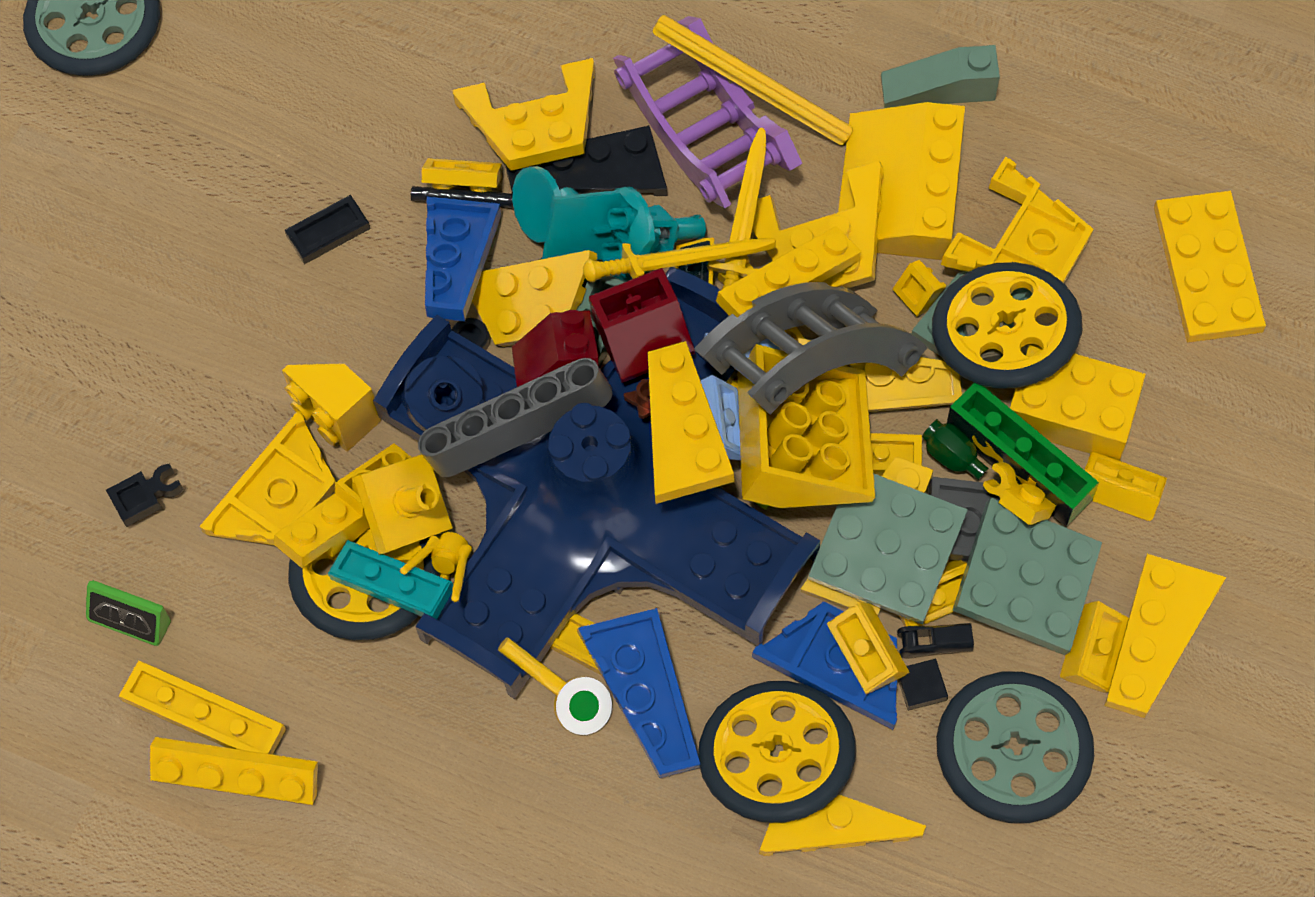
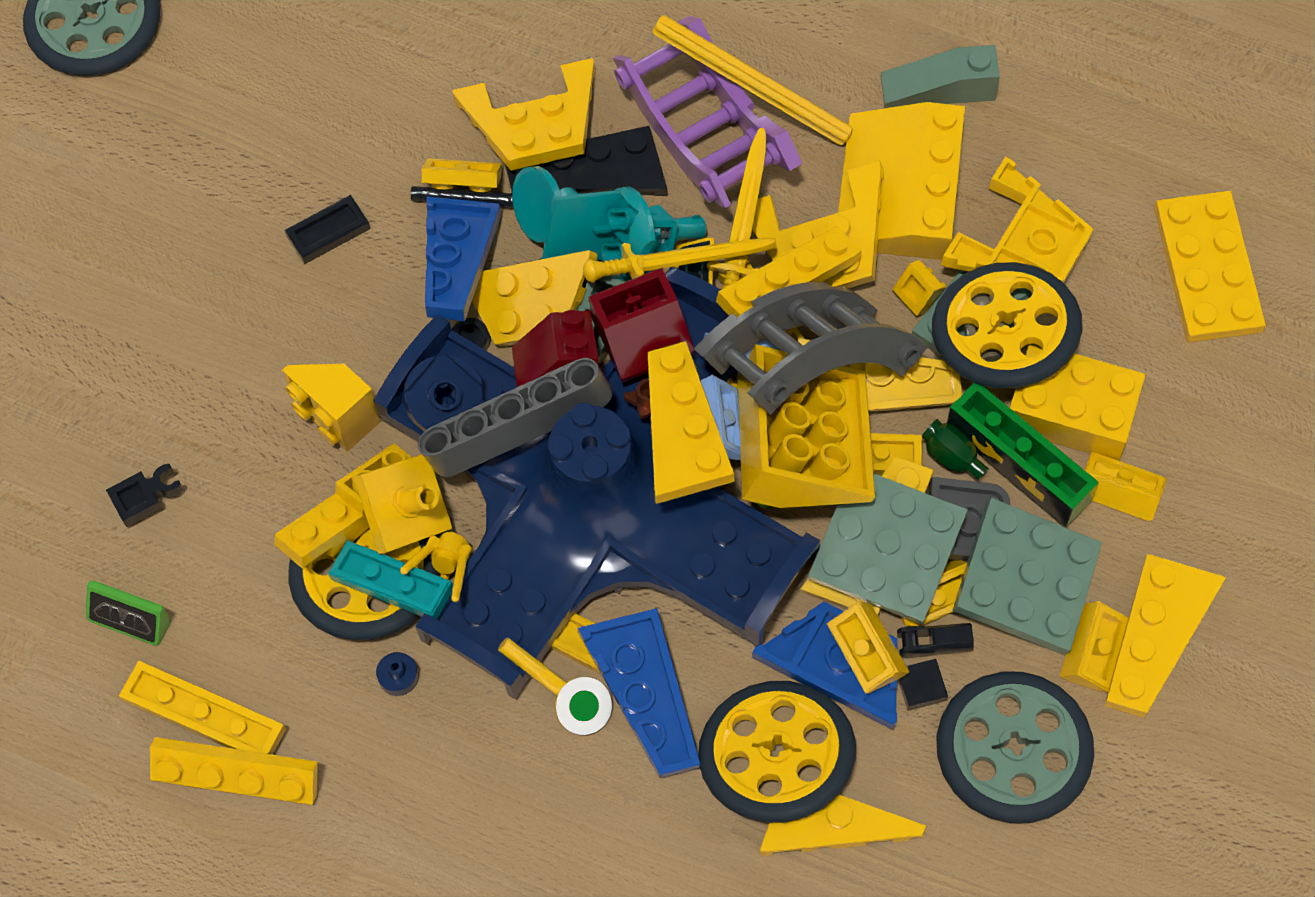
yellow wing [200,412,336,545] -> none
yellow plate [983,462,1056,525] -> none
none -> dark blue tile [376,652,419,696]

